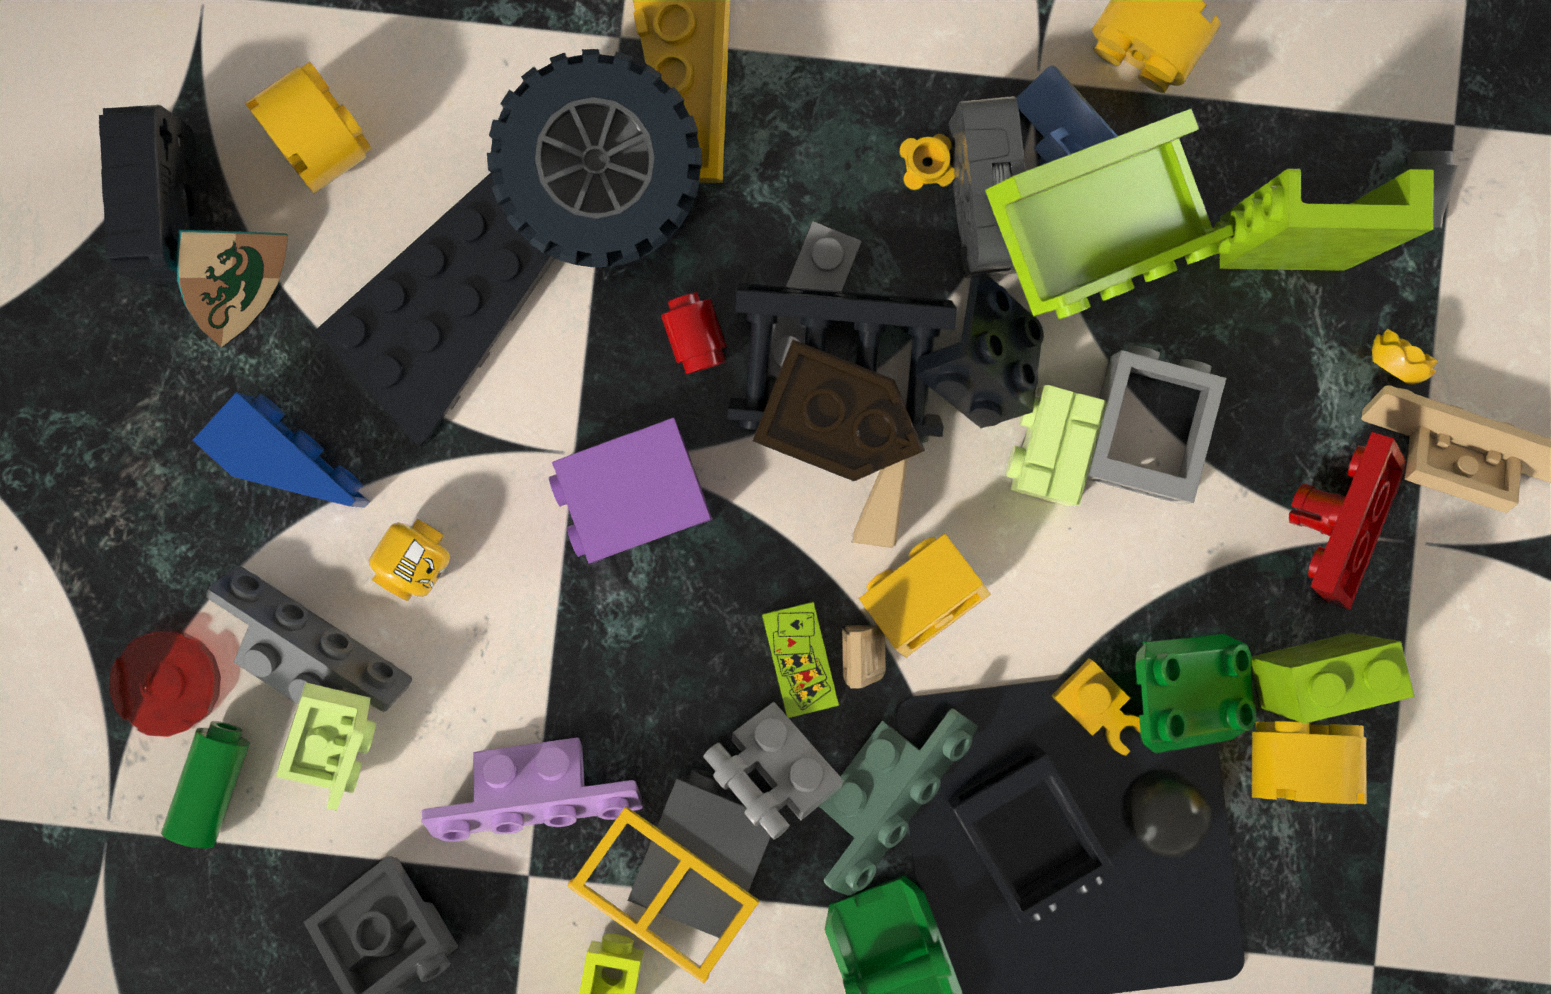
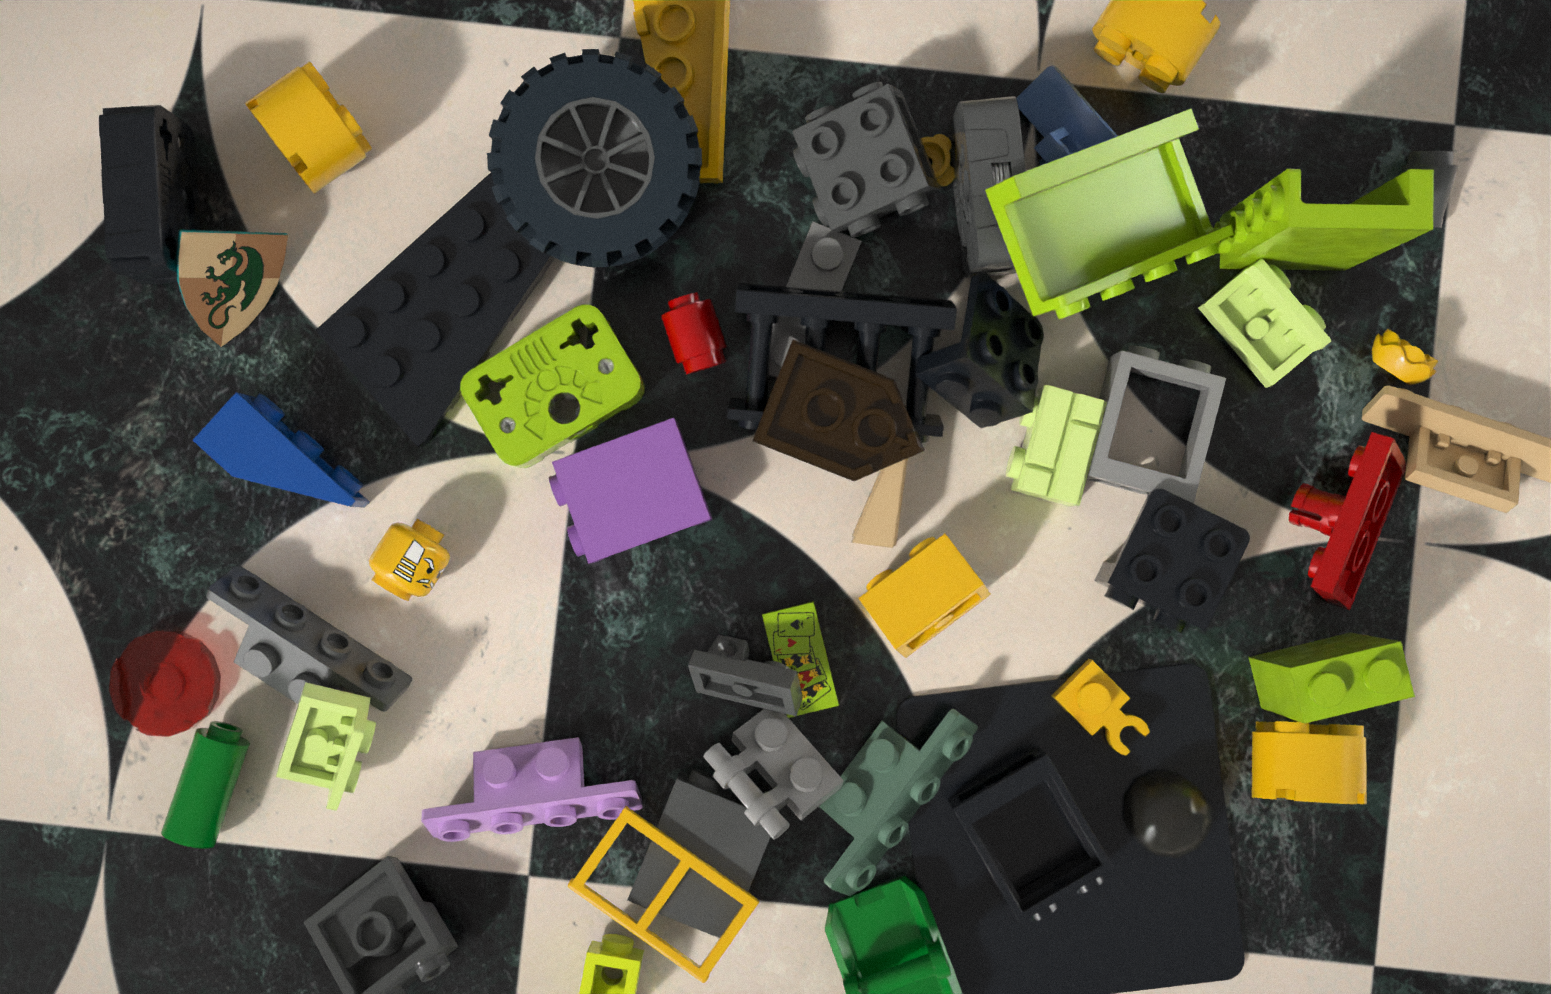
tan slope [842,625,886,688] -> none
green shield [1136,634,1256,753] -> none
none -> lime axle [460,304,645,468]
none -> dark grey hinge [688,634,803,716]
none -> dark grey brick [792,82,941,238]
none -> black bracket [1094,489,1250,634]
none -> yellowish green bracket [1198,259,1331,388]

